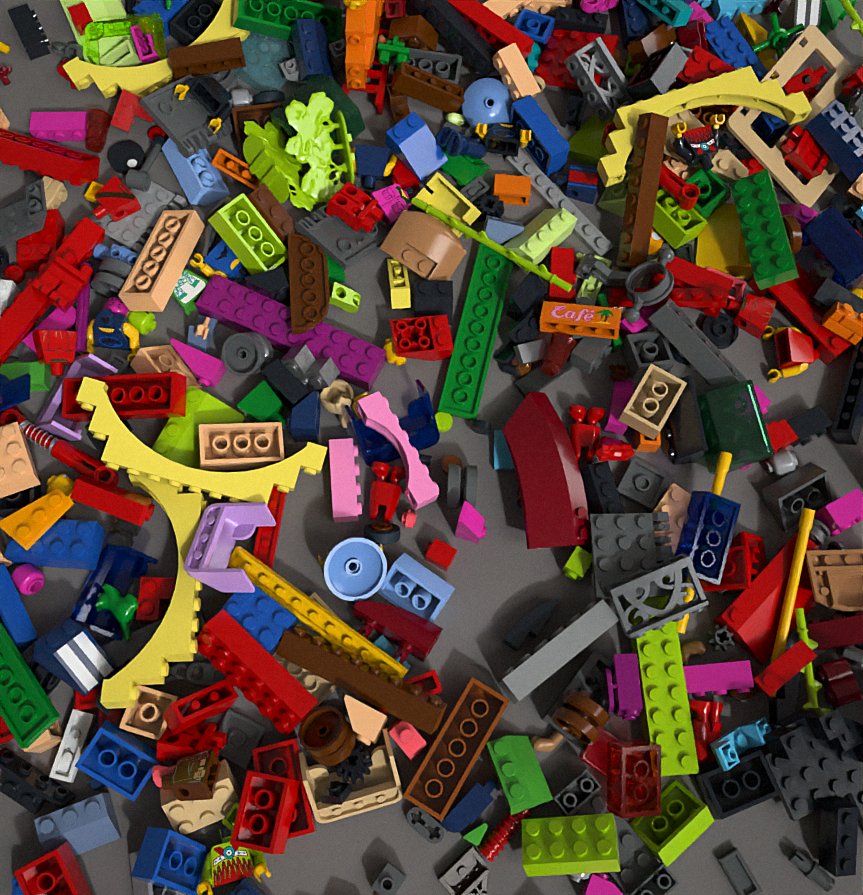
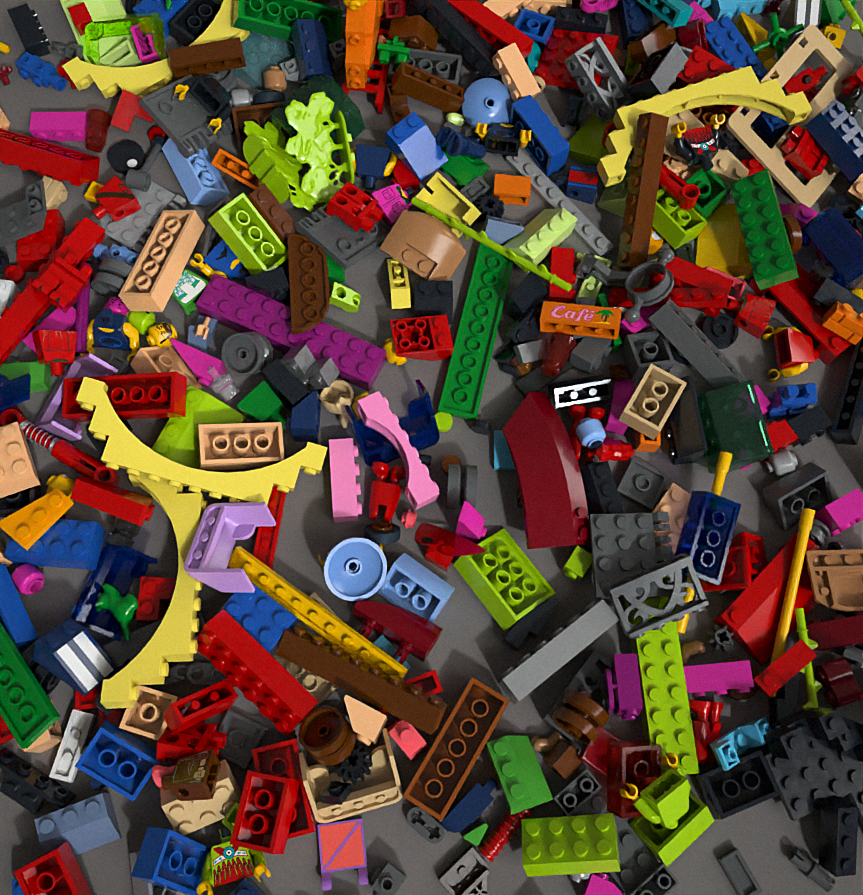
none -> blue brick [15,52,67,91]
none -> yellow head [146,322,178,348]
none -> clear piece [207,366,240,402]
none -> medium nougat head [263,66,287,92]
none -> coral flag [317,818,369,891]
none -> red piece [415,523,485,556]
none -> lime slope [453,528,556,632]
none -> reddish brown brick [542,739,582,780]
none -> black brick [548,374,613,408]
none -> light blue head [576,417,606,448]
none -> lime torso [620,753,691,829]
none -> blue hips [766,383,818,419]
none -> yellow brick [820,23,847,48]

